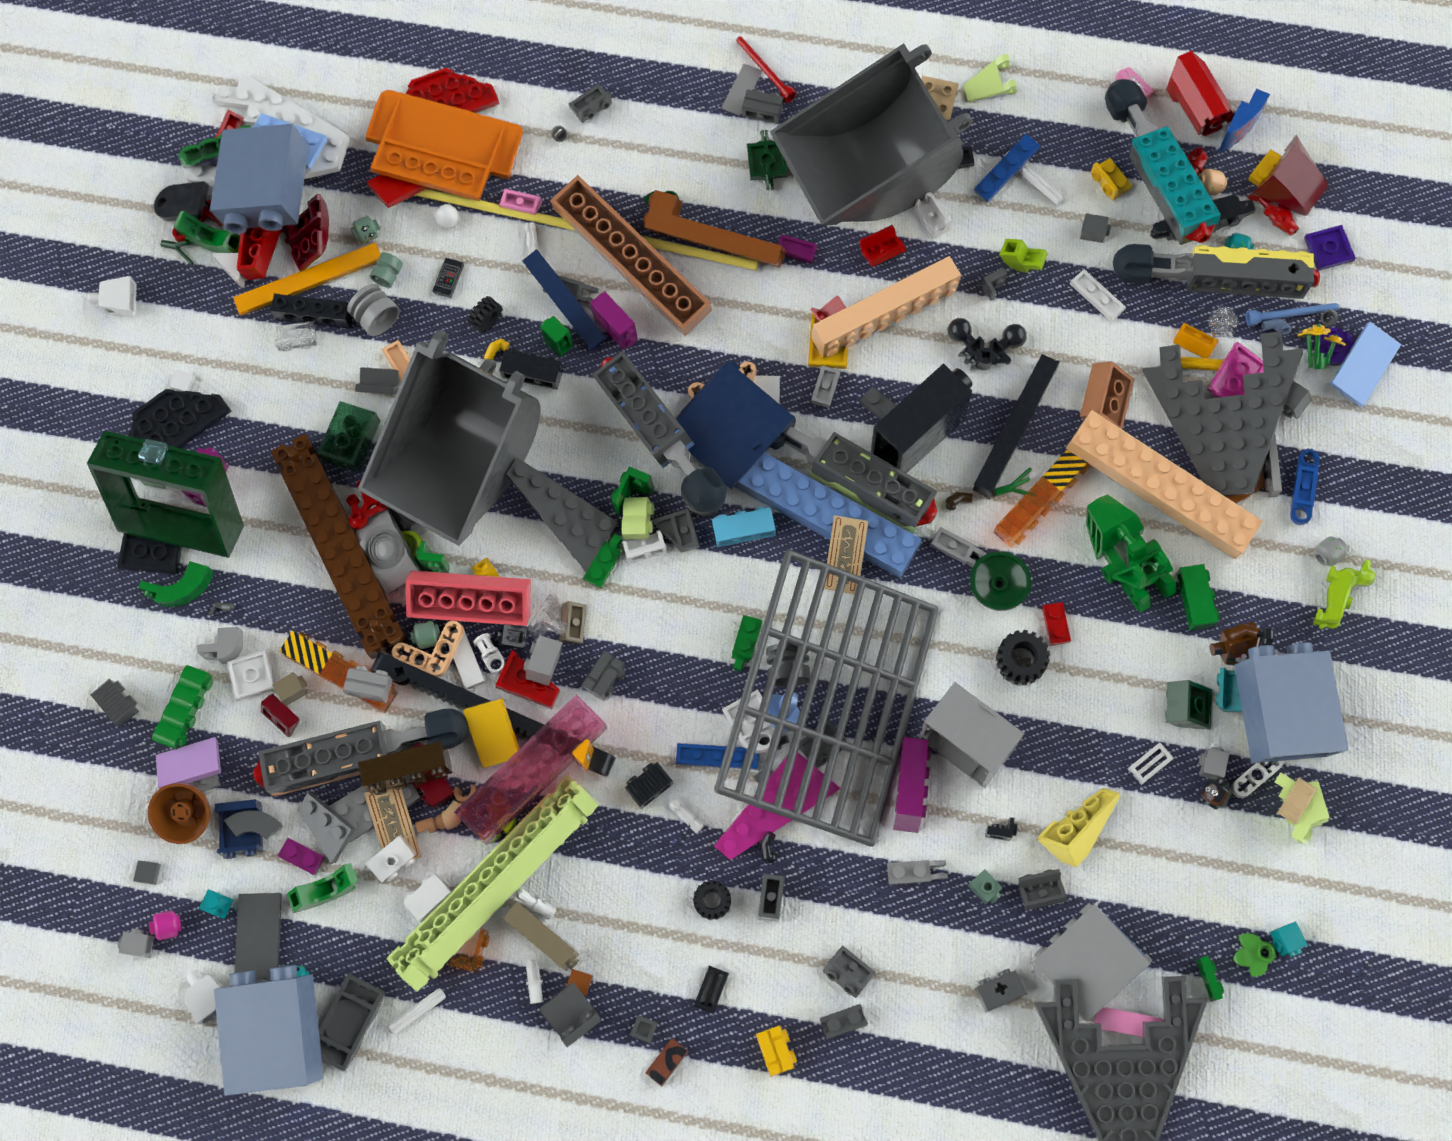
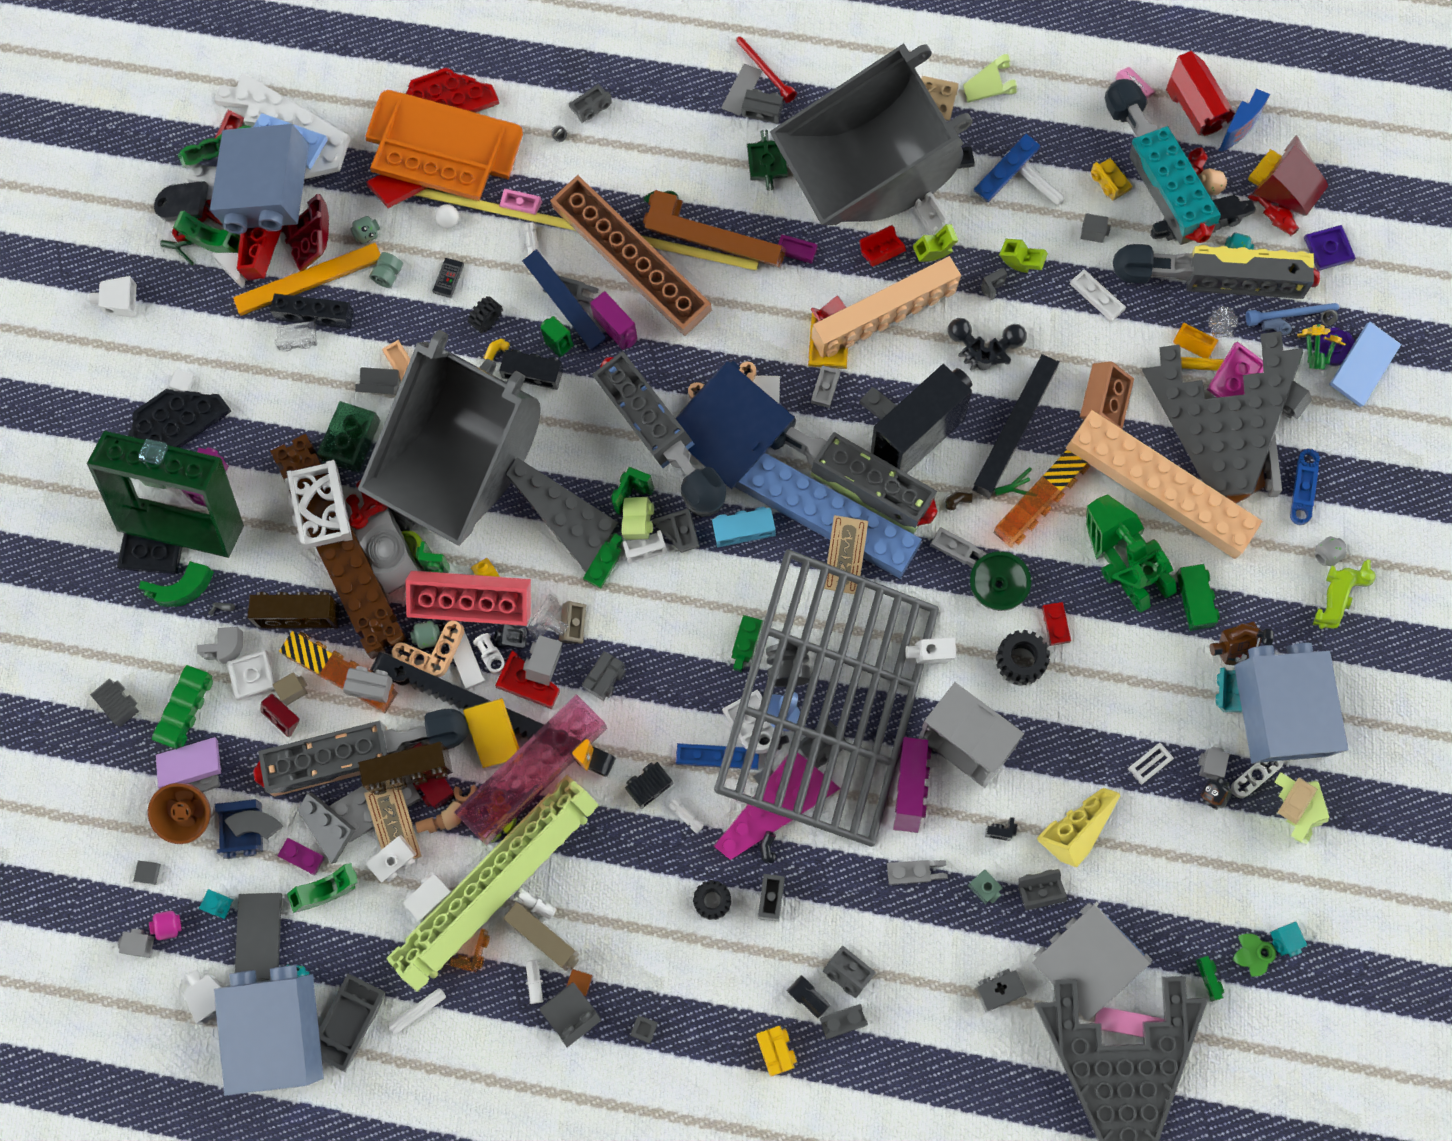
light grey wheel [347,284,400,336] -> none
slope [645,1038,689,1087] -> none
black tile [694,966,729,1014] -> none
slope [1165,680,1212,730] -> none
none -> dark brown brick [247,592,340,629]
none -> white fence [285,460,353,550]
none -> black piece [786,975,830,1019]
none -> white torso [905,637,957,664]
none -> lime brick [913,224,959,262]

